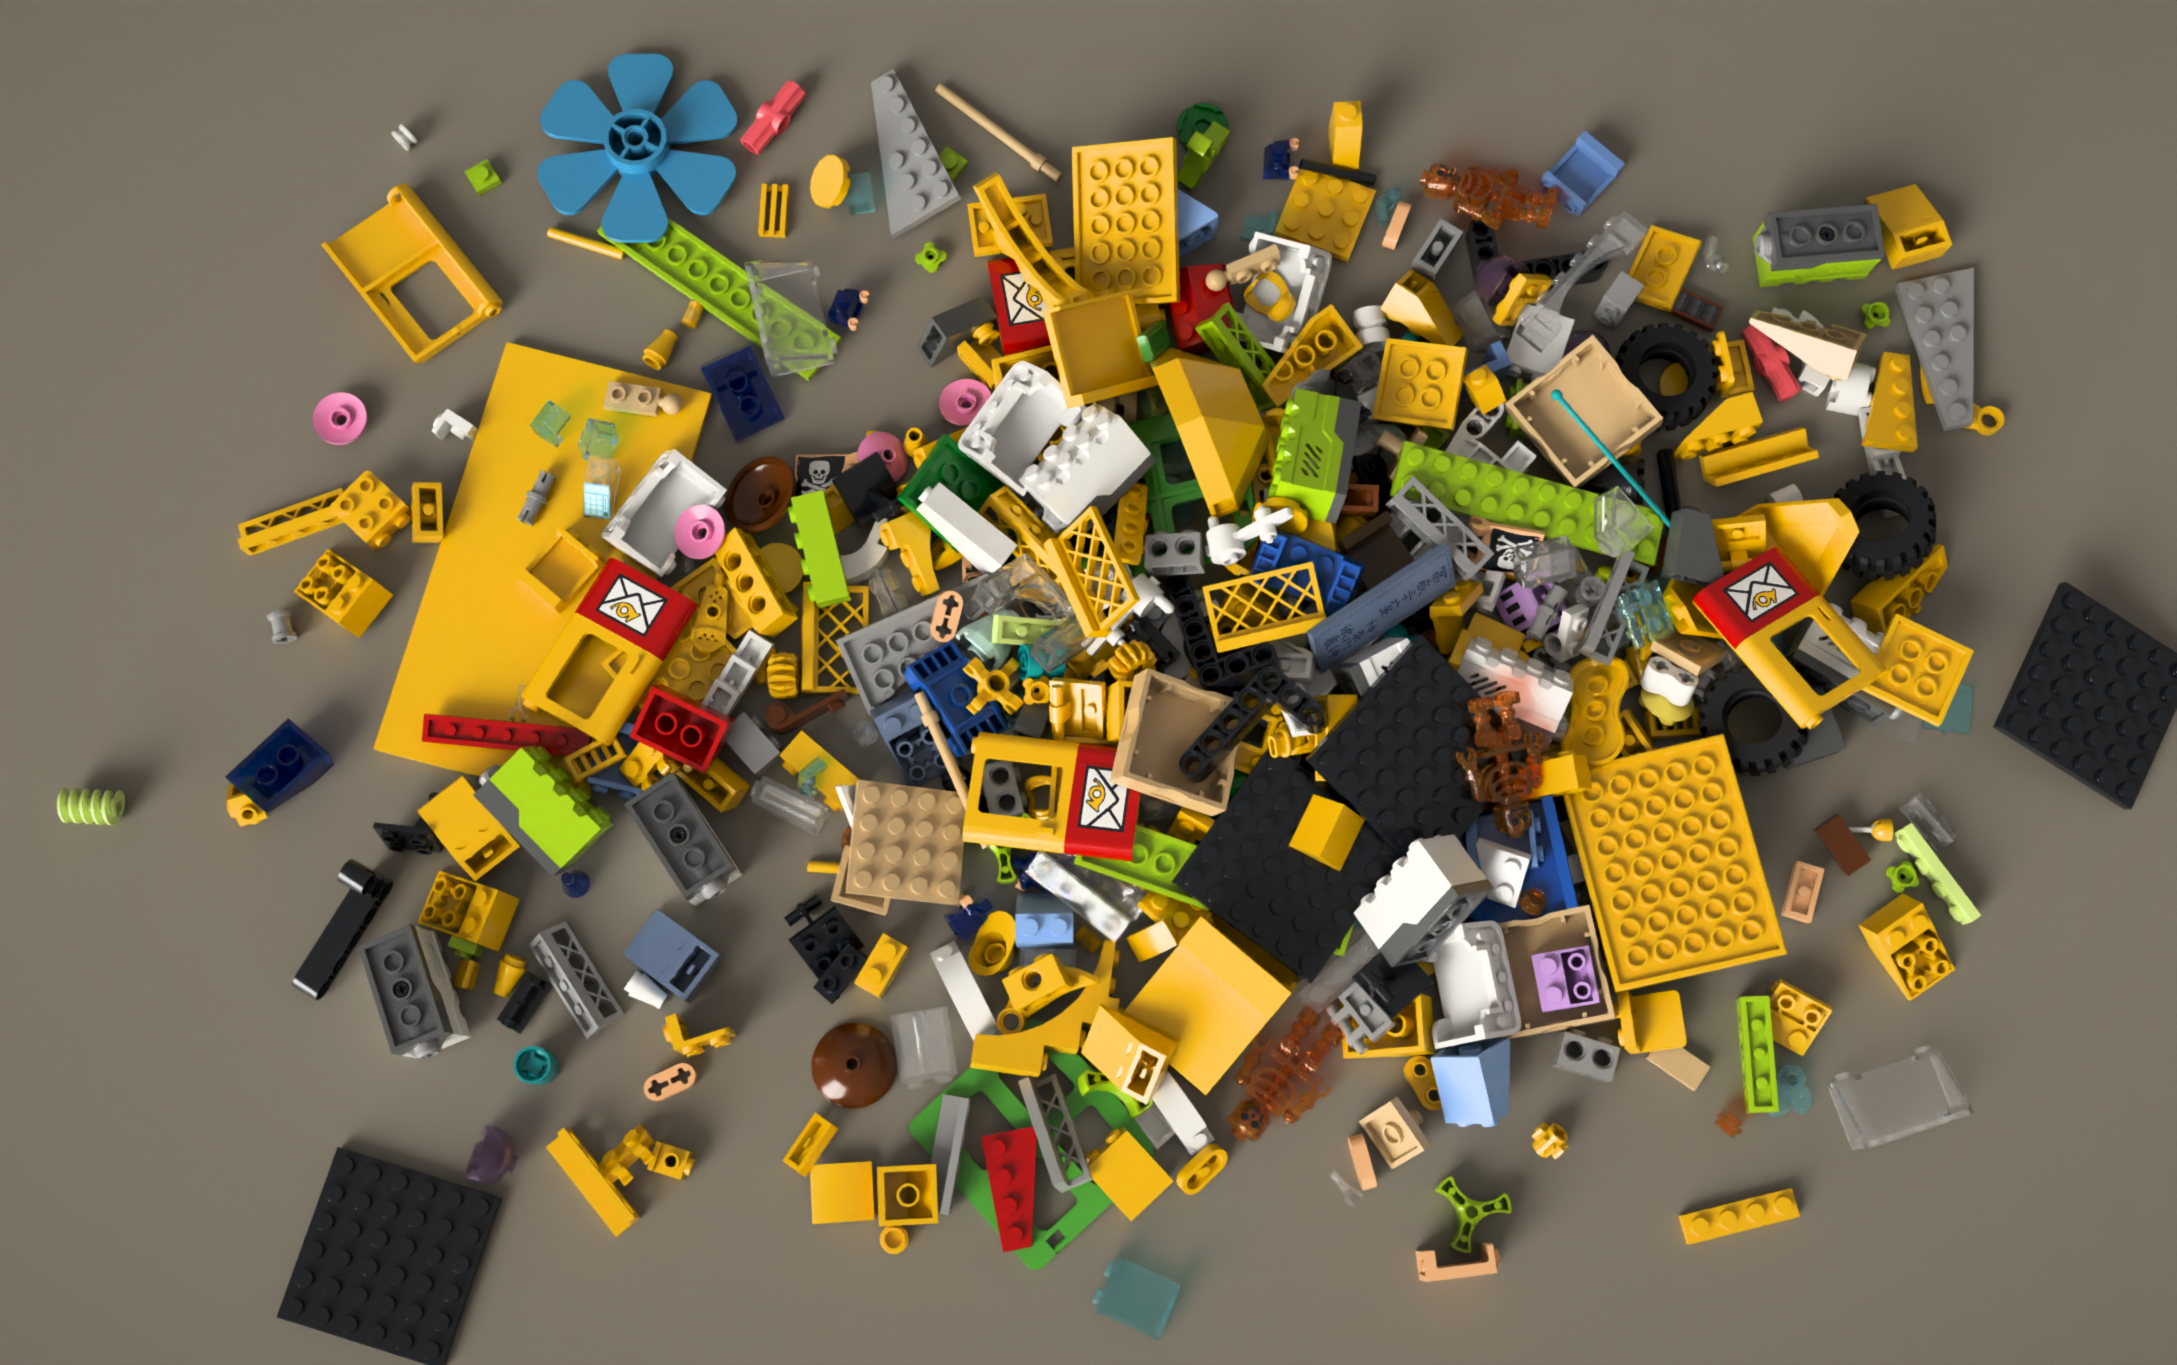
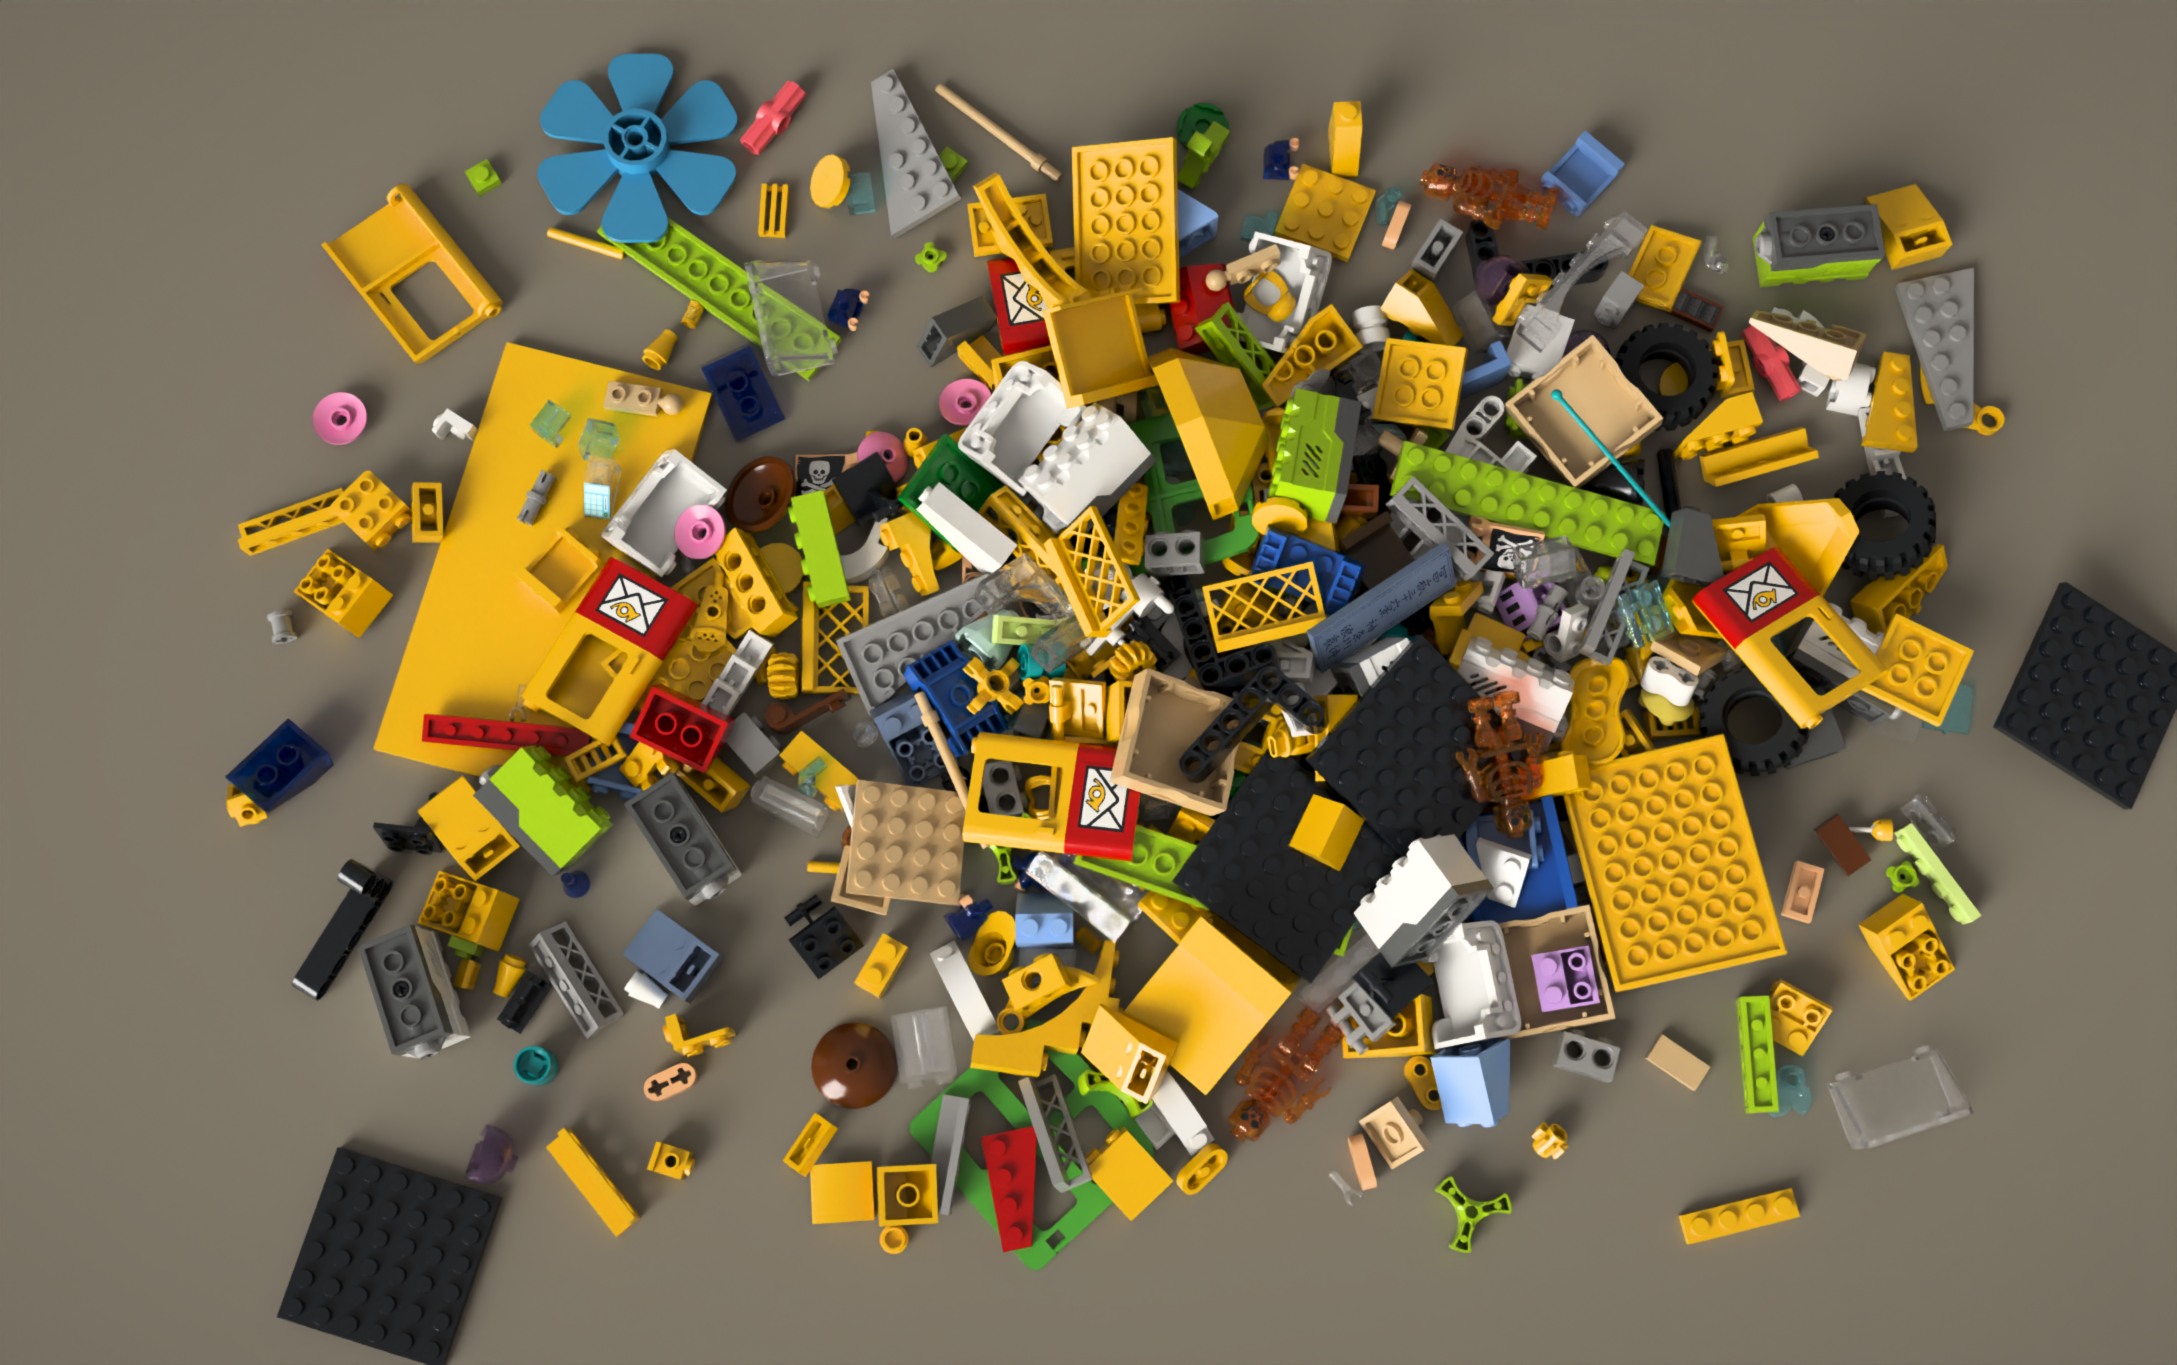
yellowish green piece [57,787,125,825] -> none
white bush [391,124,418,151] -> none
yellow plate [598,1124,655,1186] -> none
black hinge [813,943,868,1004] -> none
light nougat beam [930,590,963,642] -> none
yellow bush [972,322,1000,348] -> none
clear light blue panel [1091,1256,1182,1340] -> none
yellow slope [1125,917,1181,962] -> none
bright green tile [1136,320,1172,363] -> none
white piece [1205,505,1293,565] -> none
black bar [1299,159,1376,185] -> none
light nougat panel [1415,1242,1501,1282] -> none
yellow brick [1463,364,1507,415] -> none
clear orange plate [1518,888,1547,916] -> none
clear slope [1594,486,1655,558] -> none
yellow bracket [1614,990,1687,1054] -> none
clear orange plate [1715,1112,1743,1138] -> none
lime plate [1861,302,1891,329] -> none

